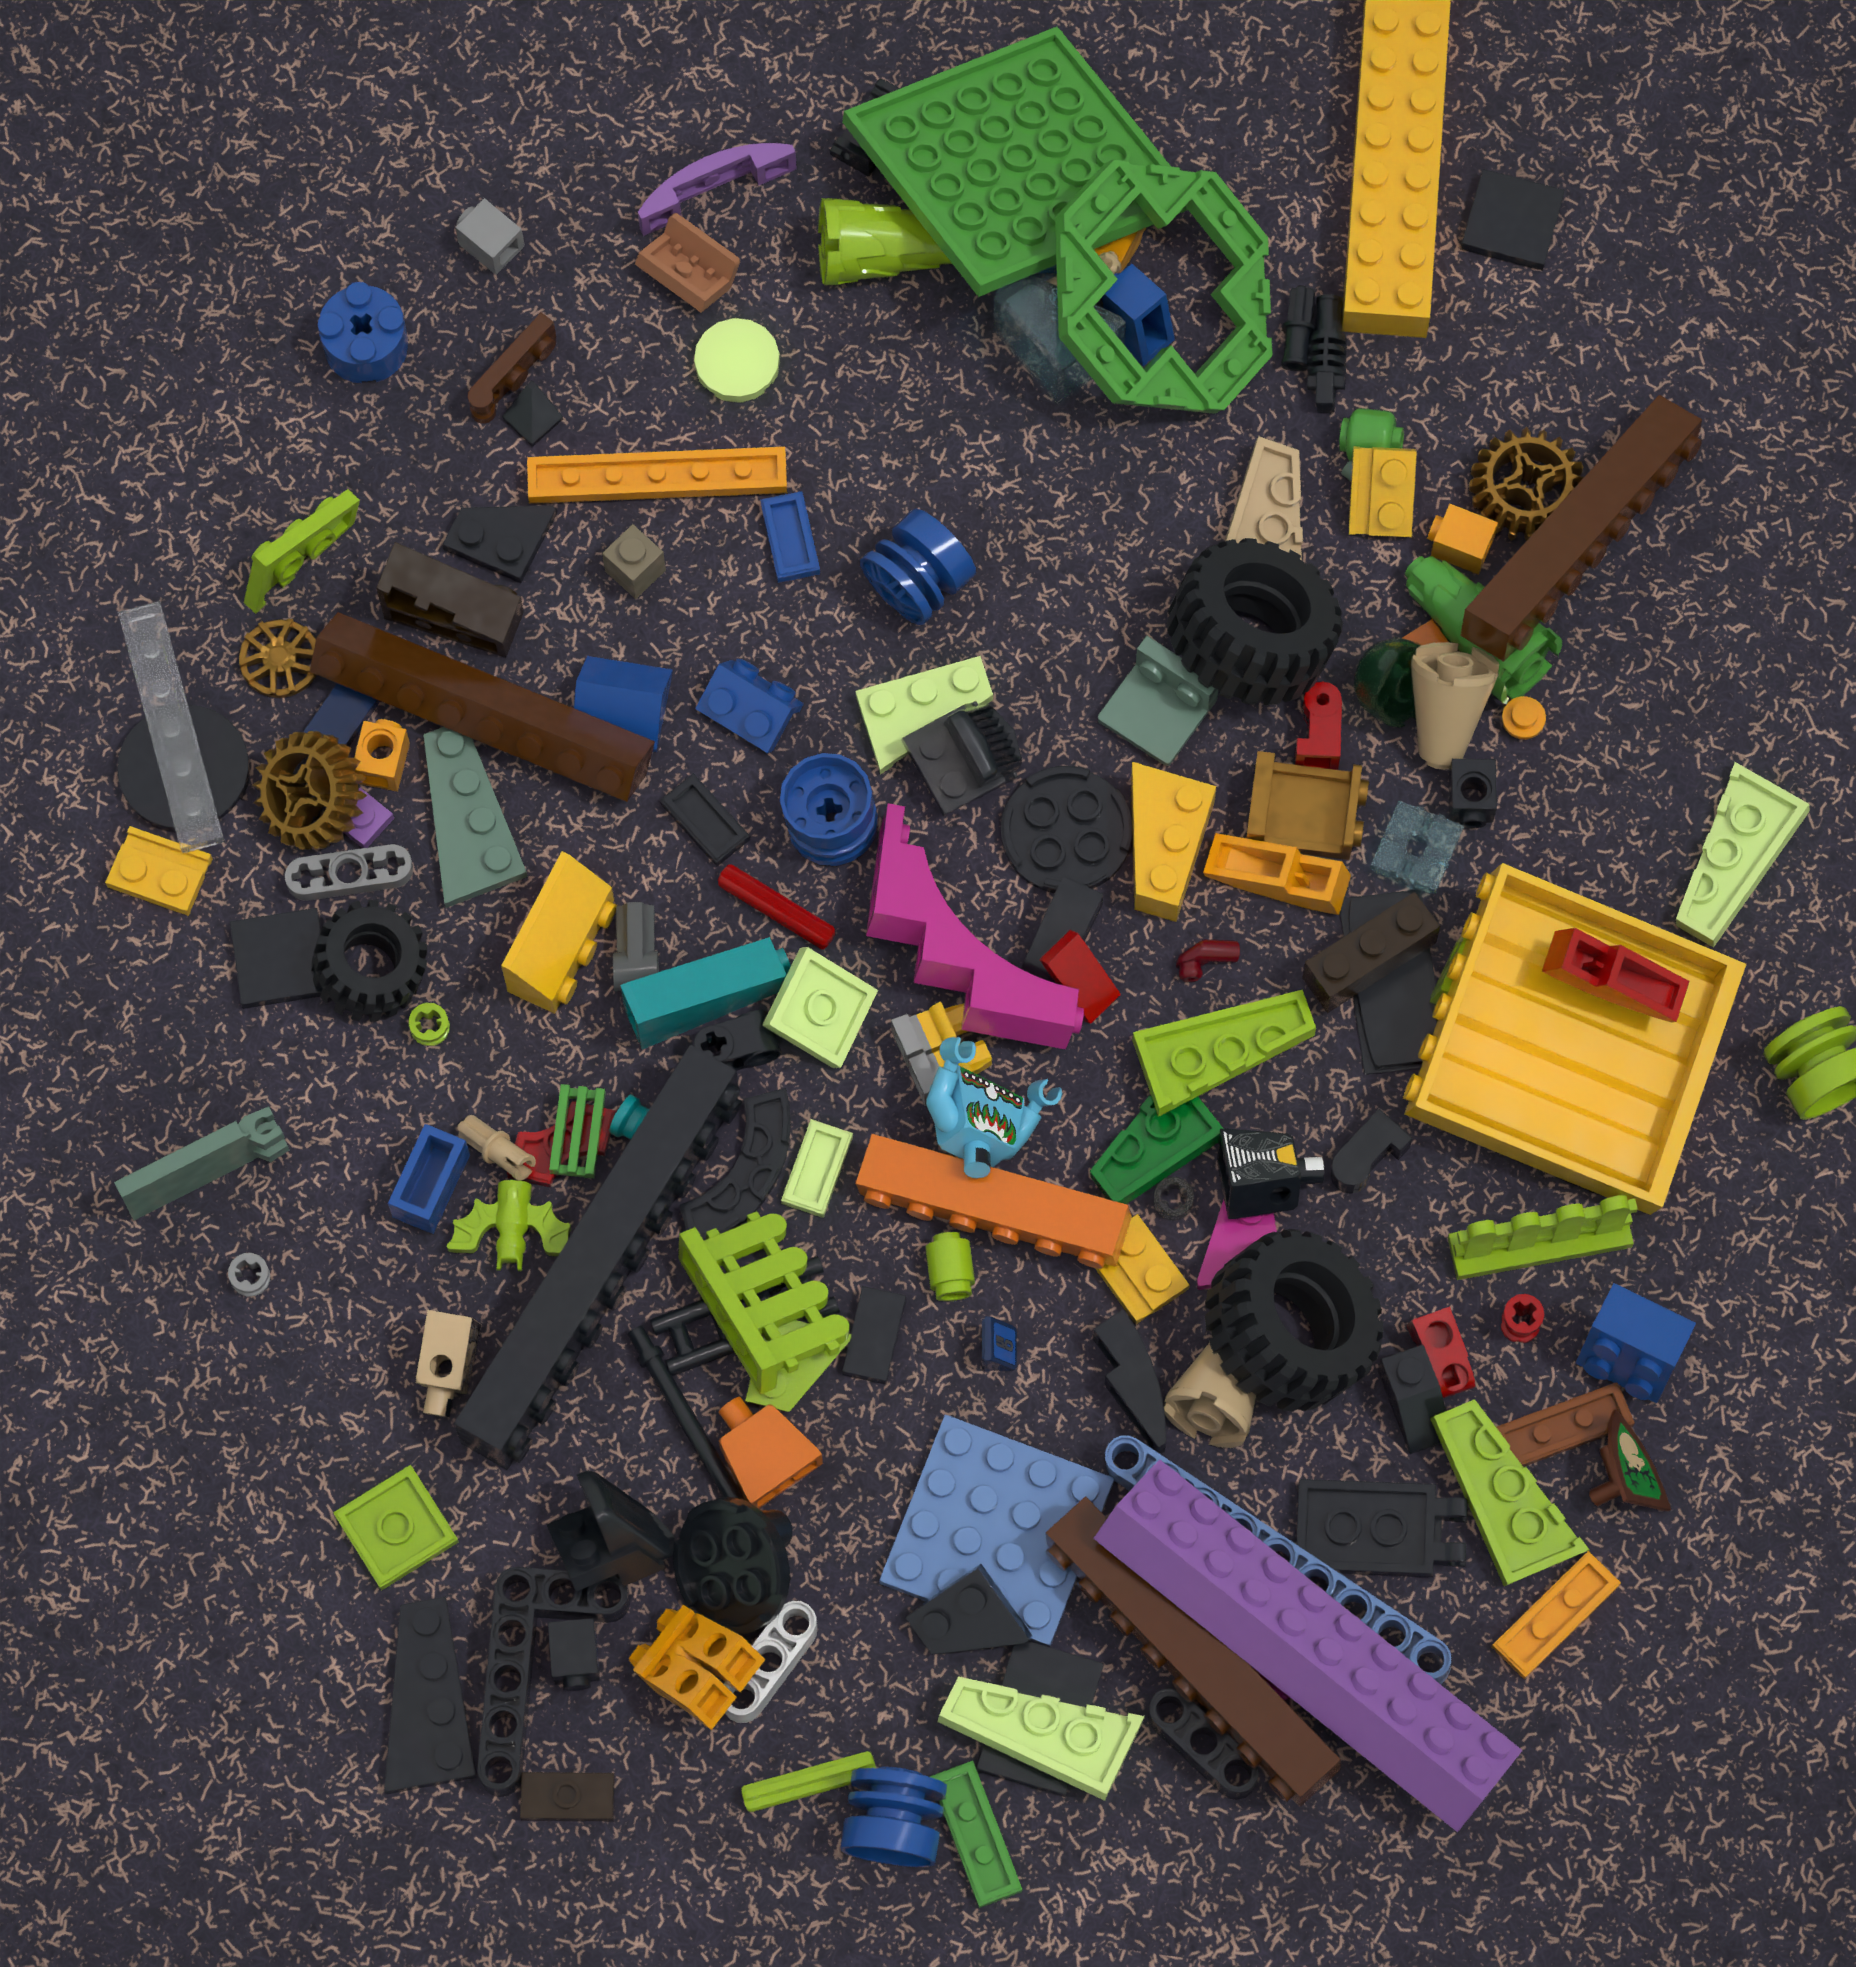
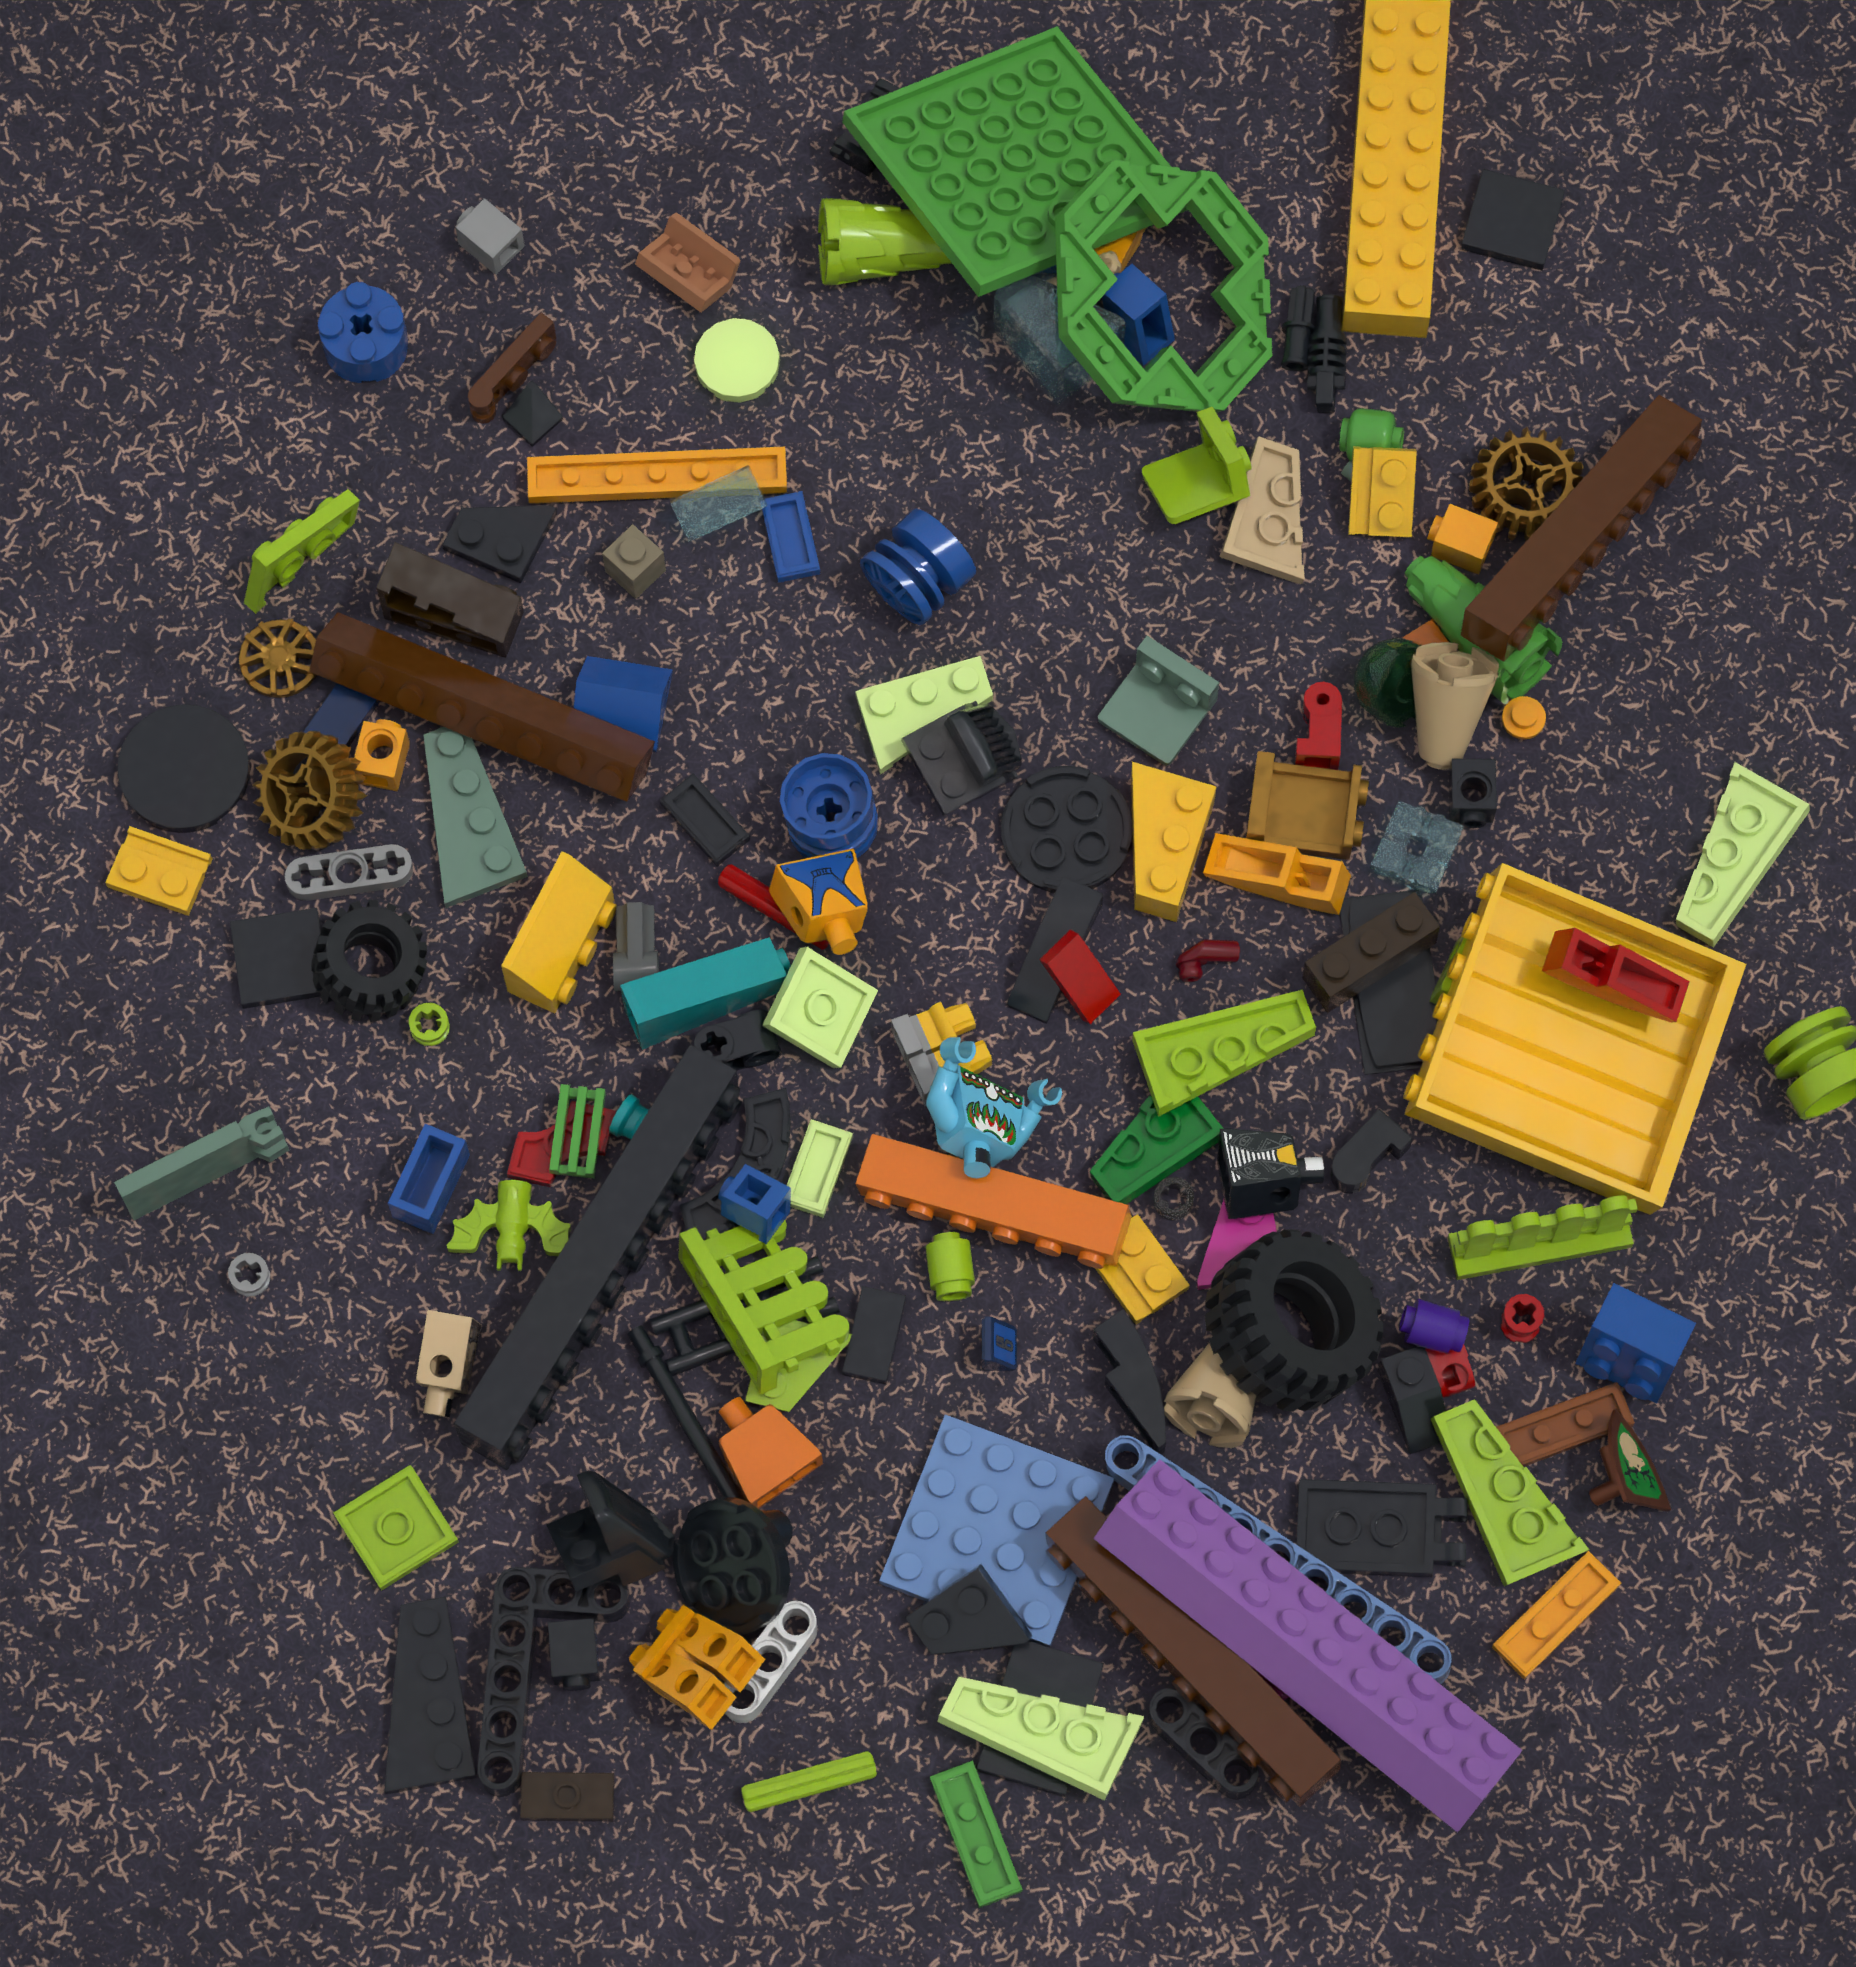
clear tile [118,601,225,854] -> none
medium lavender plate [343,787,394,848] -> none
tan axle [457,1115,536,1181] -> none
medium lavender slope [638,143,797,236] -> none
blue bracket [695,659,804,753] -> none
blue wheel [840,1767,947,1867] -> none
dark pink arch [866,803,1084,1050] -> none
black tyre [1167,538,1343,706] -> none
none -> clear light blue tile [670,465,767,542]
none -> blue brick [718,1164,791,1244]
none -> light orange torso [769,848,867,955]
none -> lime bracket [1142,406,1252,524]
none -> dark purple brick [1399,1298,1469,1354]

